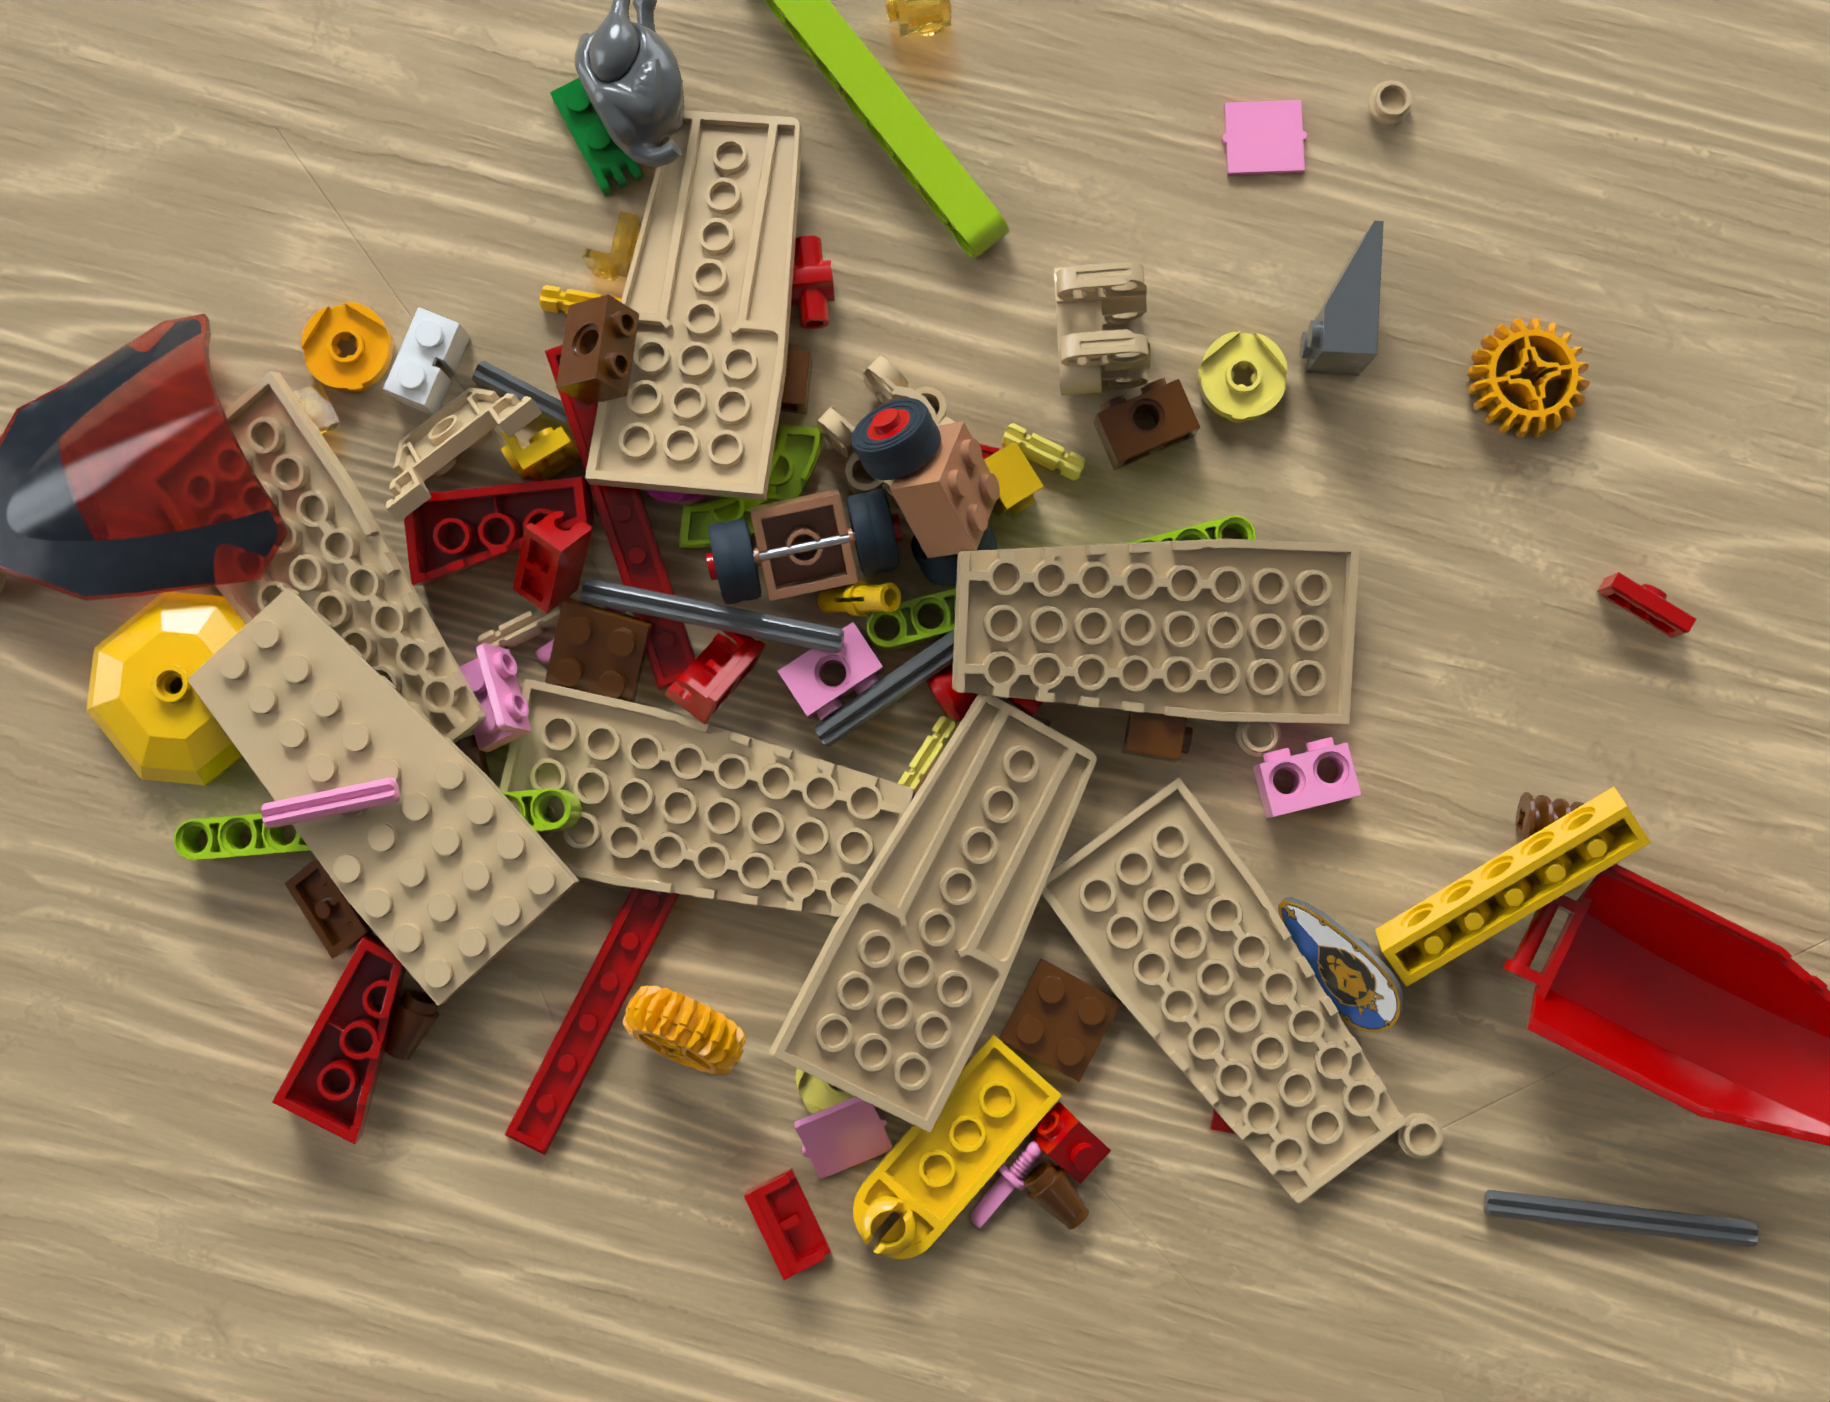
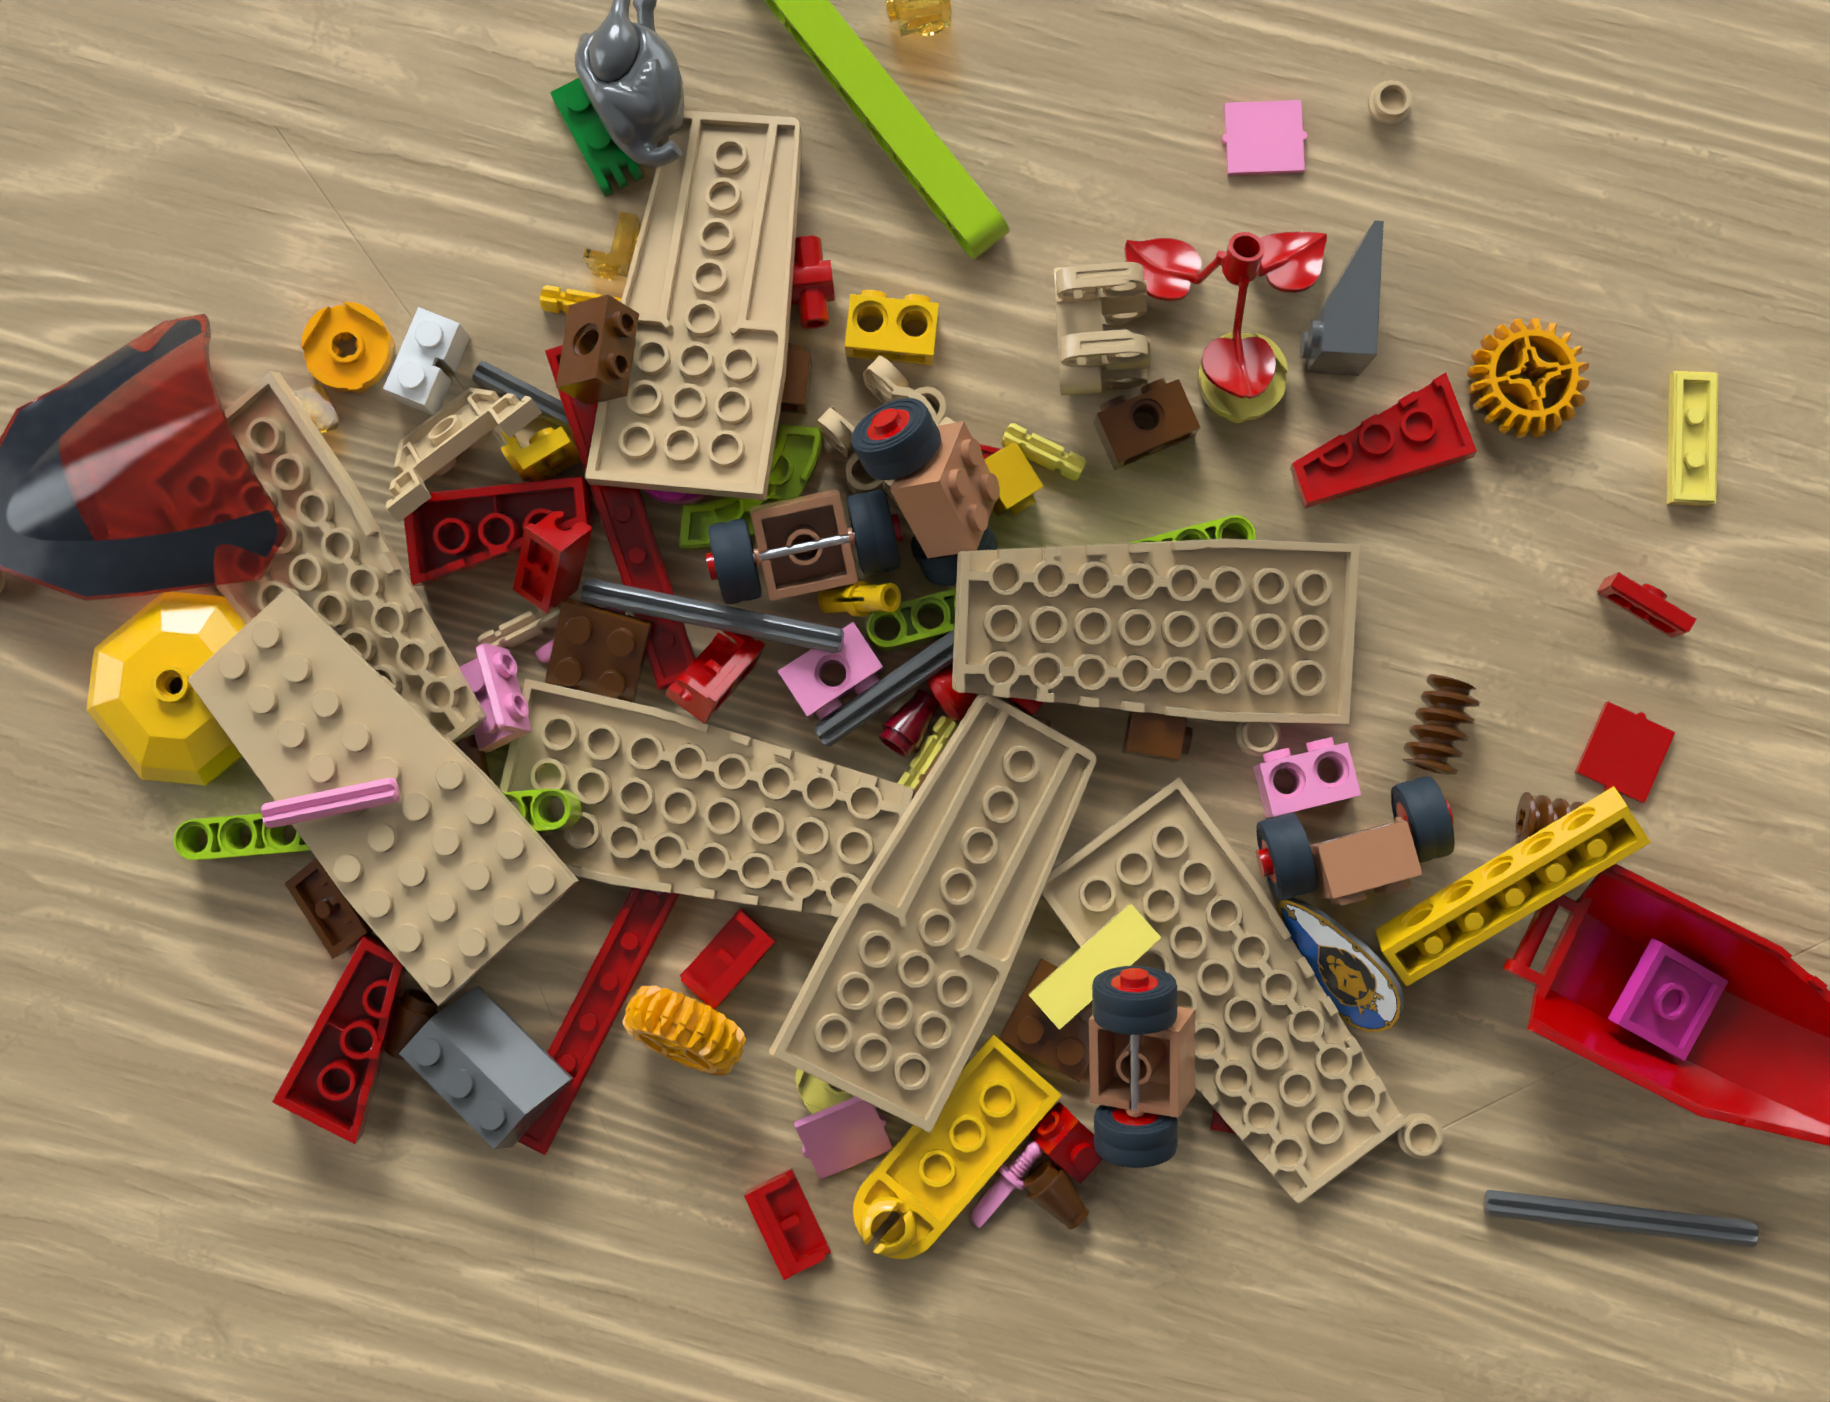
none -> dark grey slope [399,986,574,1149]
none -> red hinge [680,908,777,1010]
none -> yellow brick [845,290,939,366]
none -> dark red cone [879,689,940,758]
none -> light yellow tile [1028,903,1161,1030]
none -> brick [1089,966,1195,1168]
none -> red plant [1124,232,1327,399]
none -> brick [1256,777,1455,905]
none -> red wing [1290,372,1477,509]
none -> reddish brown piece [1402,674,1481,775]
none -> red piece [1574,701,1676,803]
none -> dark pink plate [1608,939,1728,1061]
none -> light yellow tile [1667,371,1718,506]

